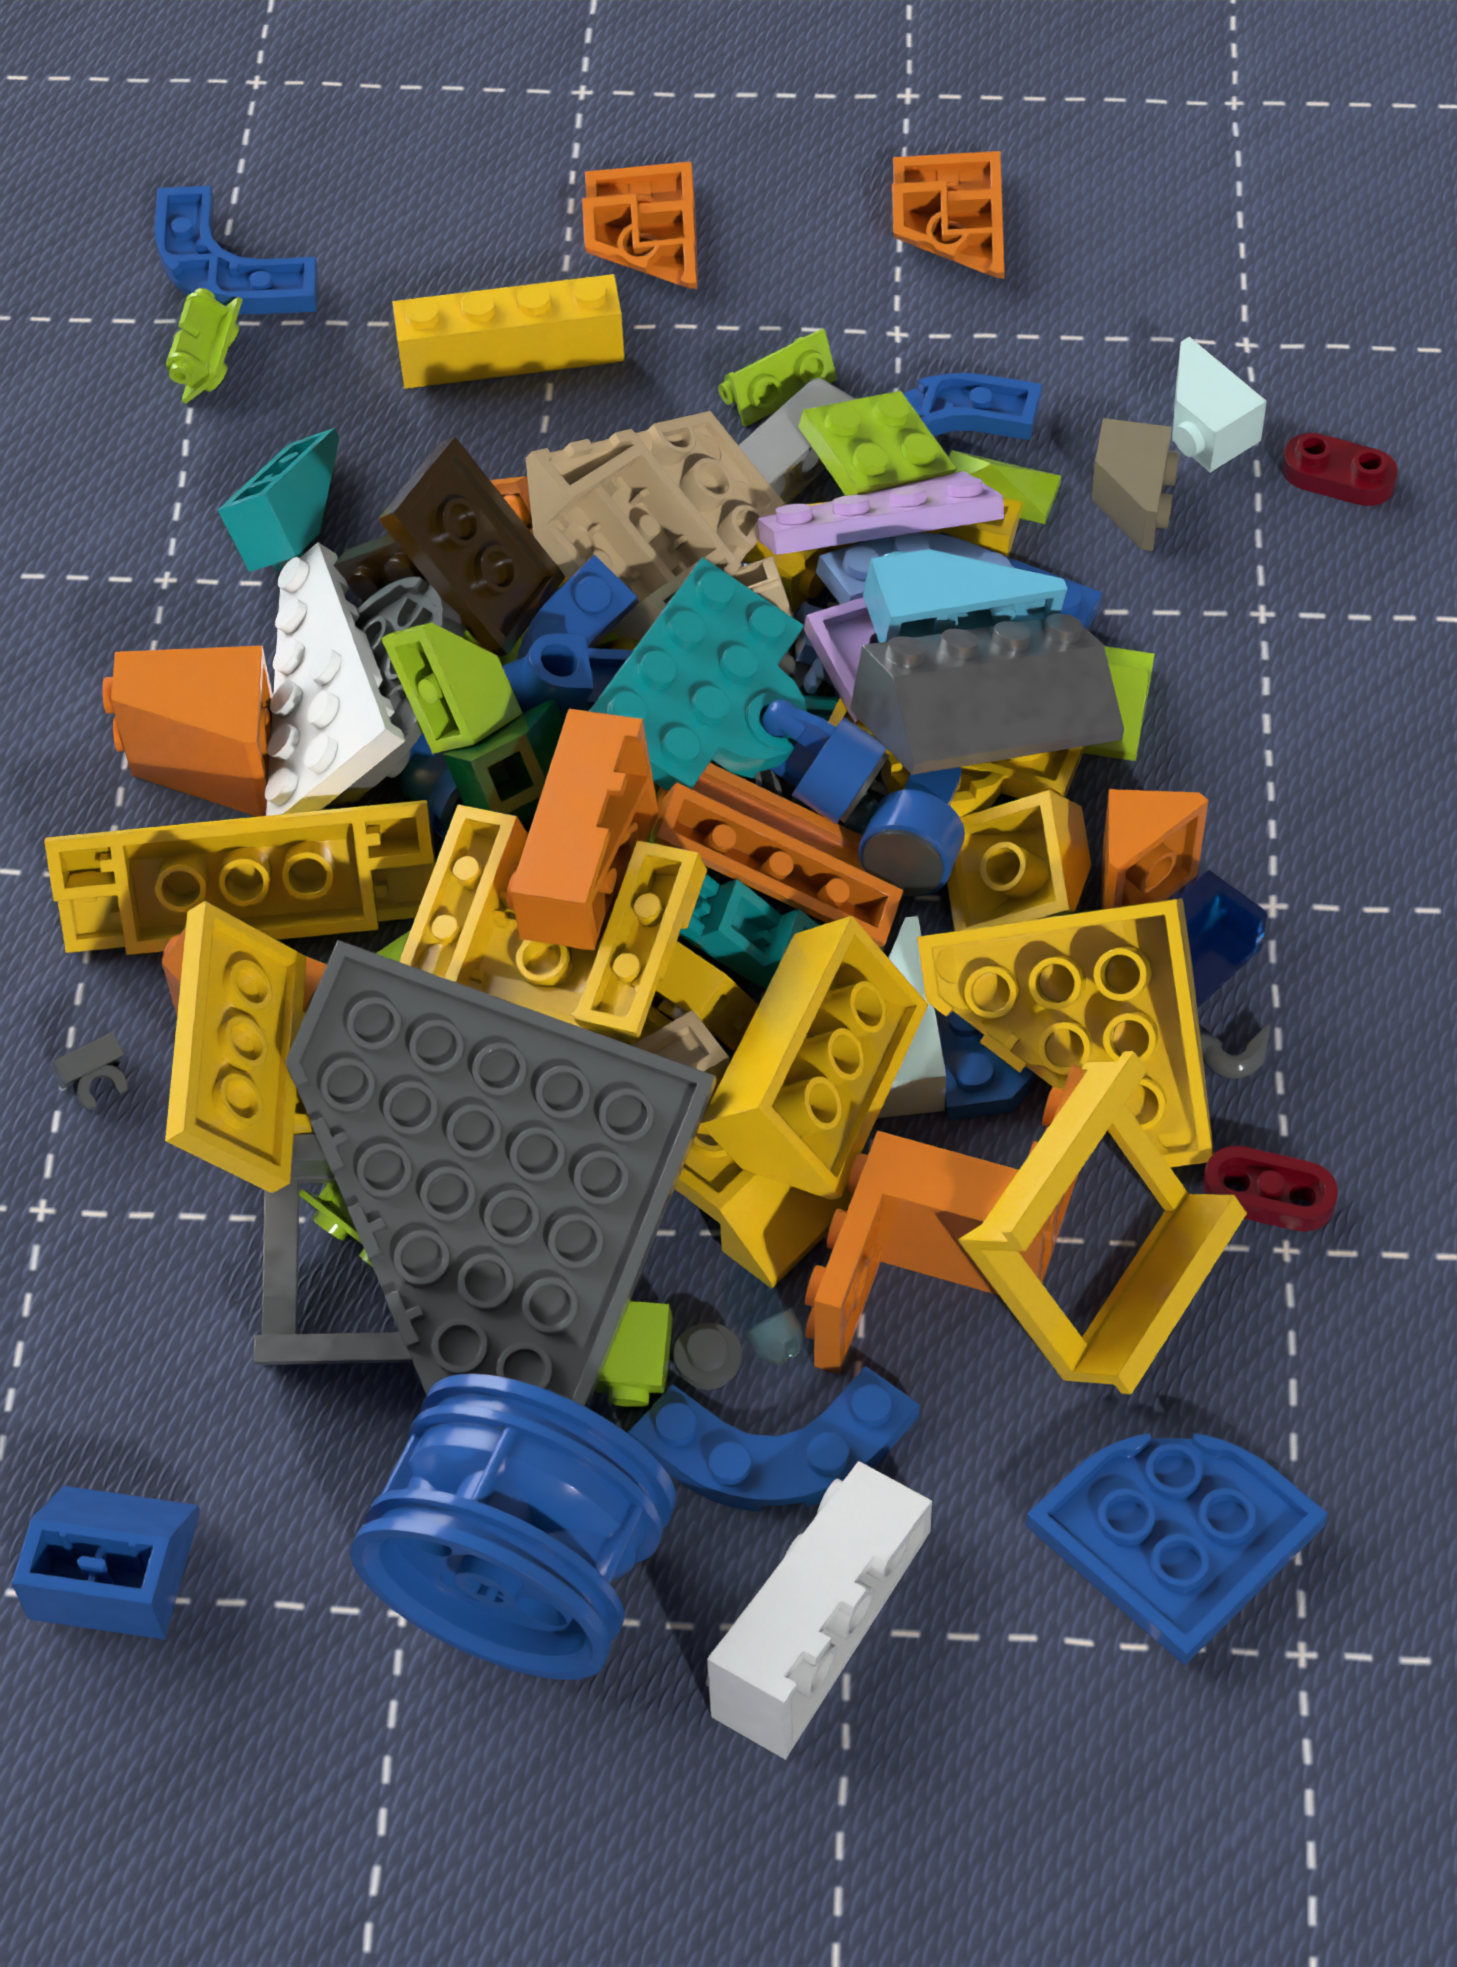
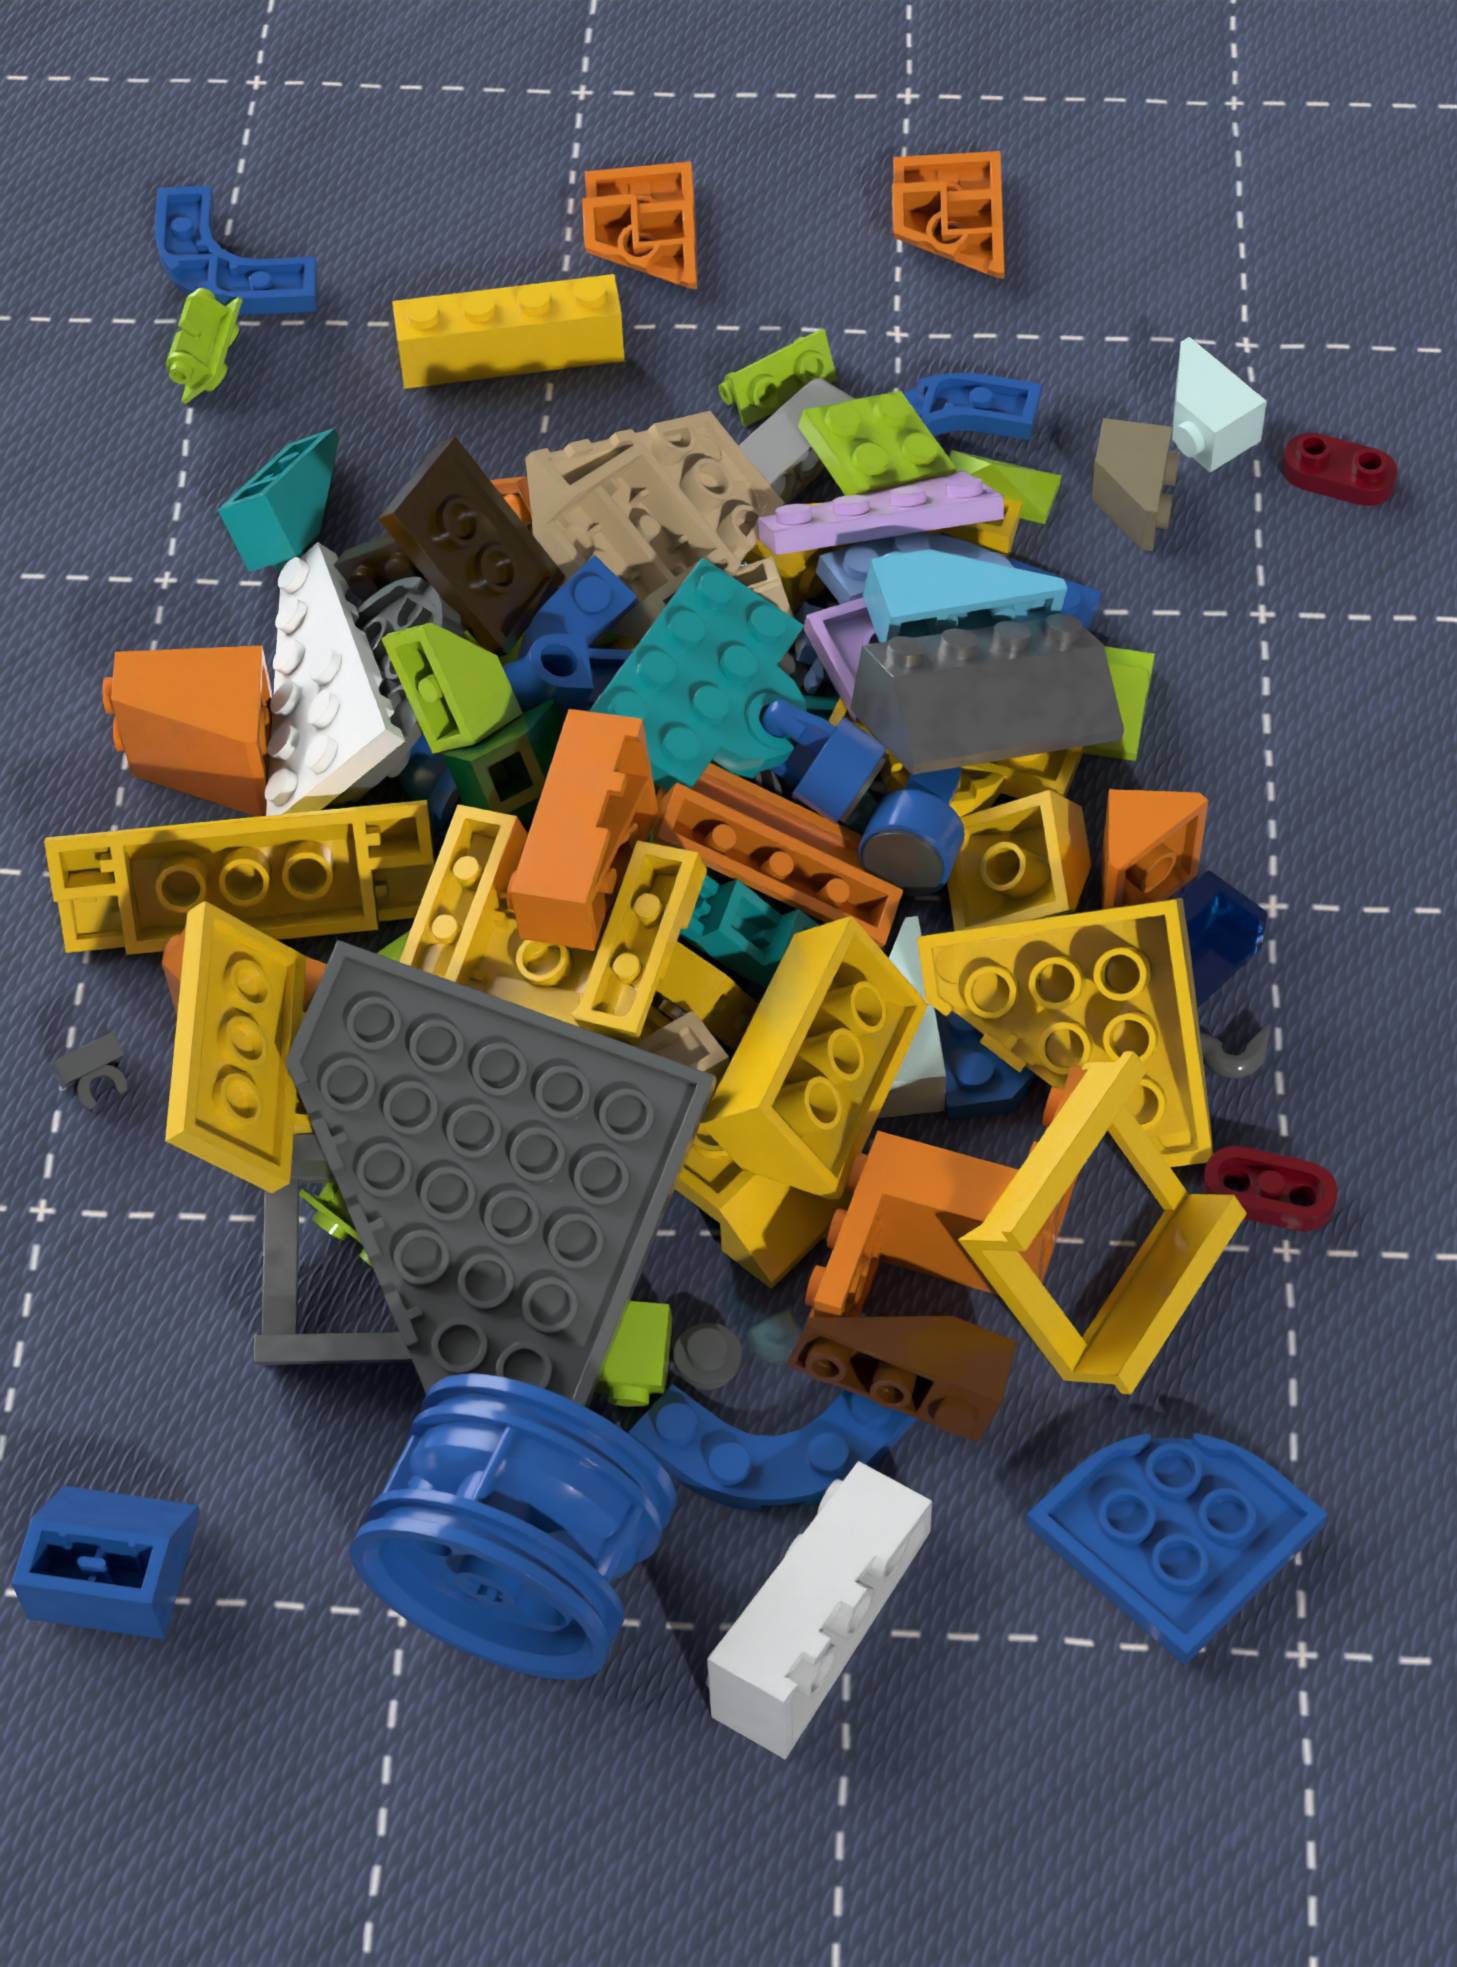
none -> reddish brown slope [785,1316,1017,1443]

